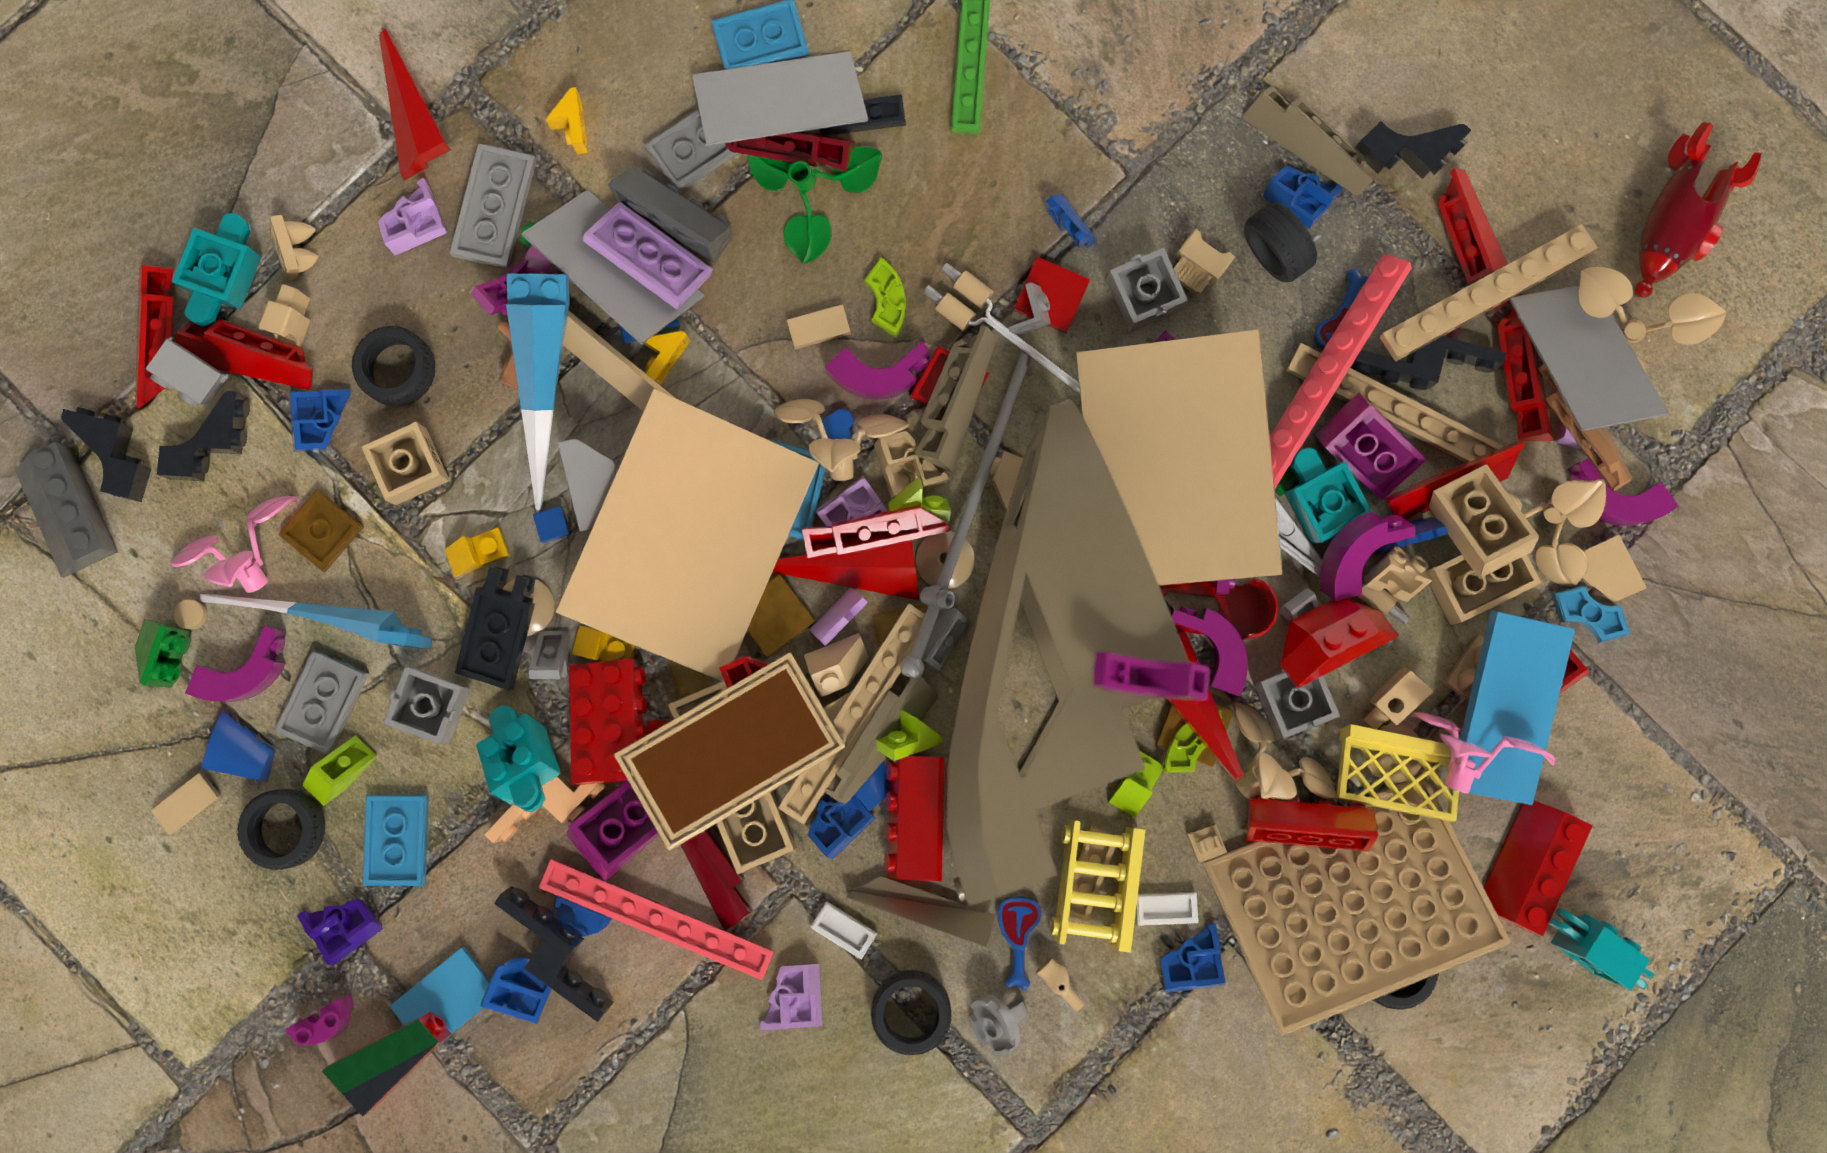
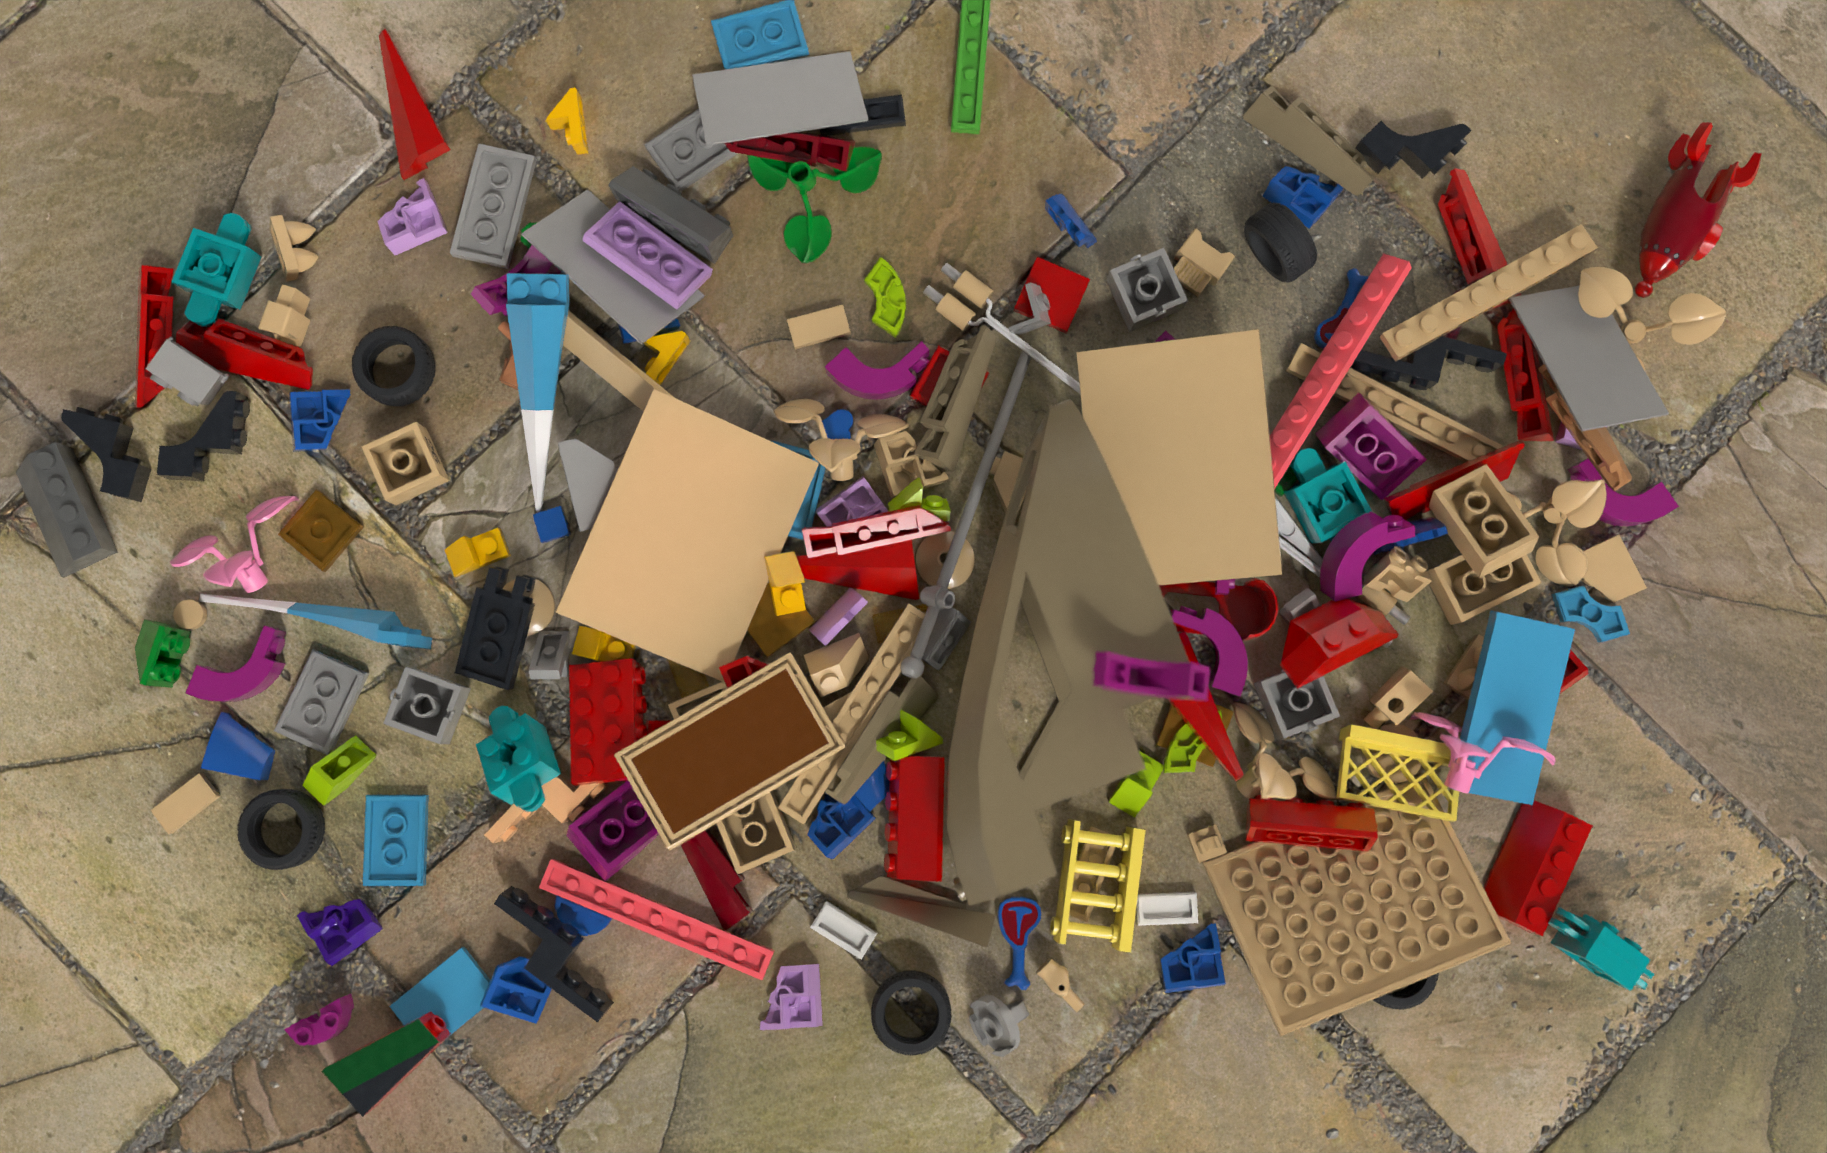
none -> yellow slope [764,551,806,616]

